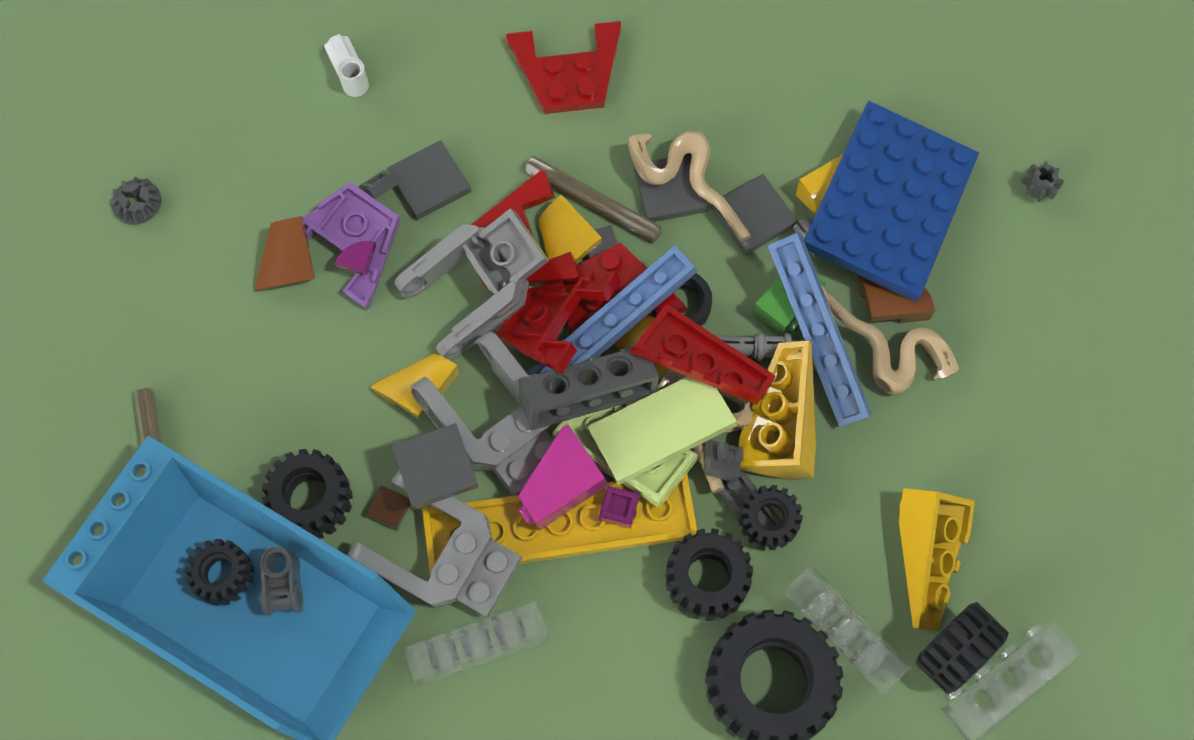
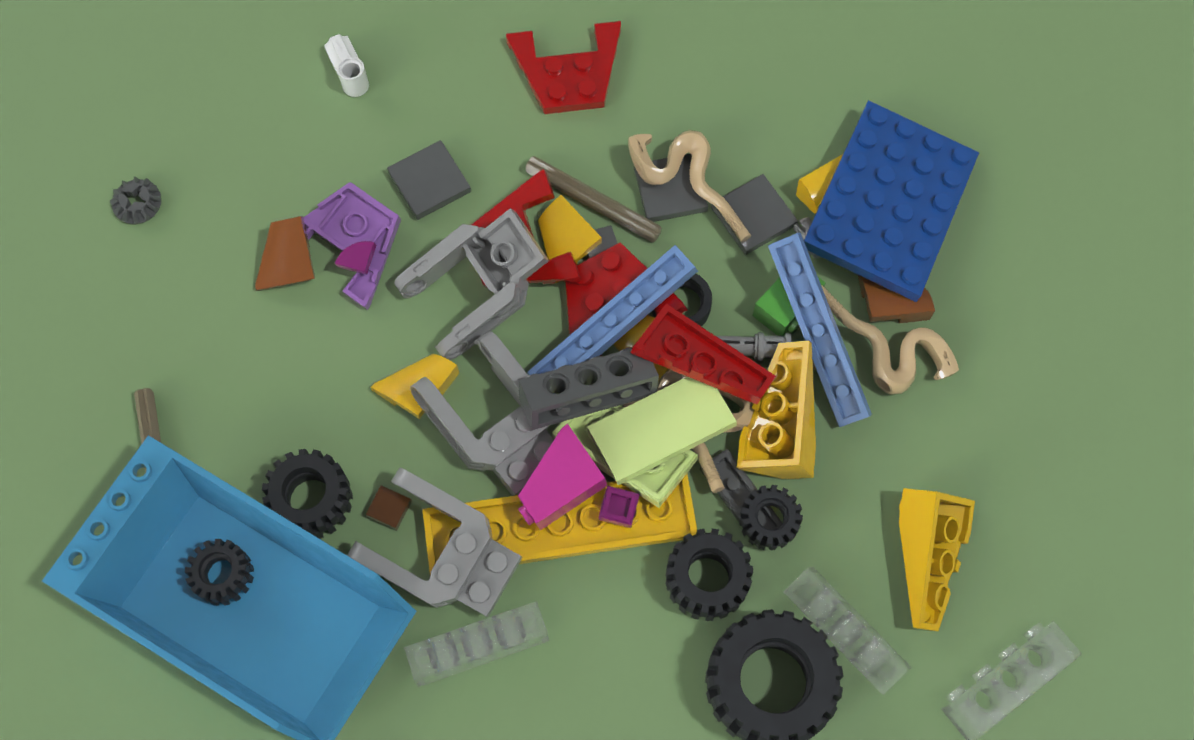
dark grey piece [260,546,304,616] -> none
dark grey tile [359,171,400,199] -> none
dark grey tile [391,423,478,510] -> none
red wing [496,271,621,373] -> none
dark grey tile [704,440,743,482] -> none
black tyre [915,602,1009,694] -> none
dark grey gear [1021,161,1064,202] -> none

